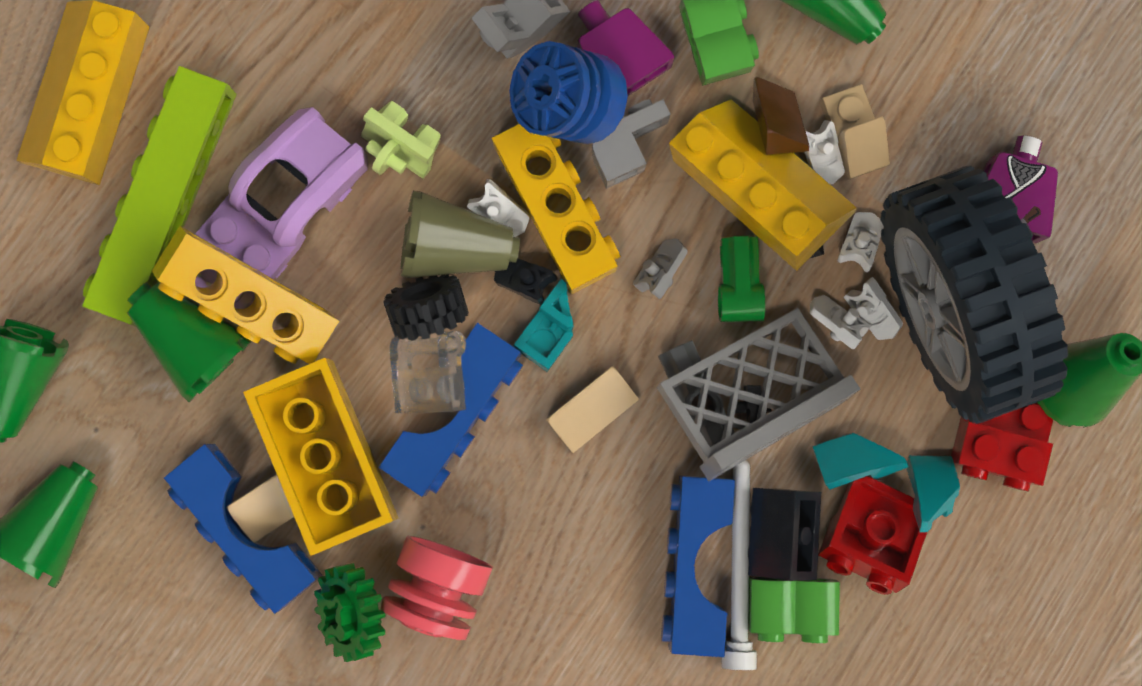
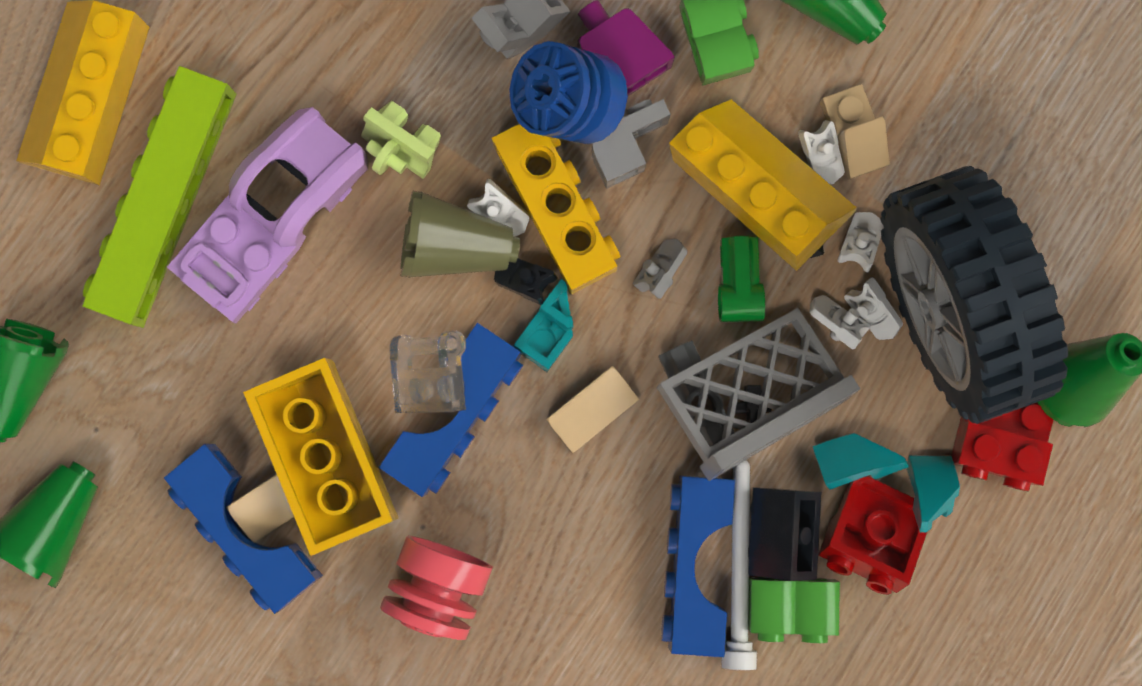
green cone [127,282,252,403] -> none
yellow brick [152,226,339,364] -> none
green gear [314,563,386,662] -> none
black tyre [383,275,469,340] -> none
reddish brown slope [753,77,810,155] -> none
magenta torso [983,136,1058,243] -> none

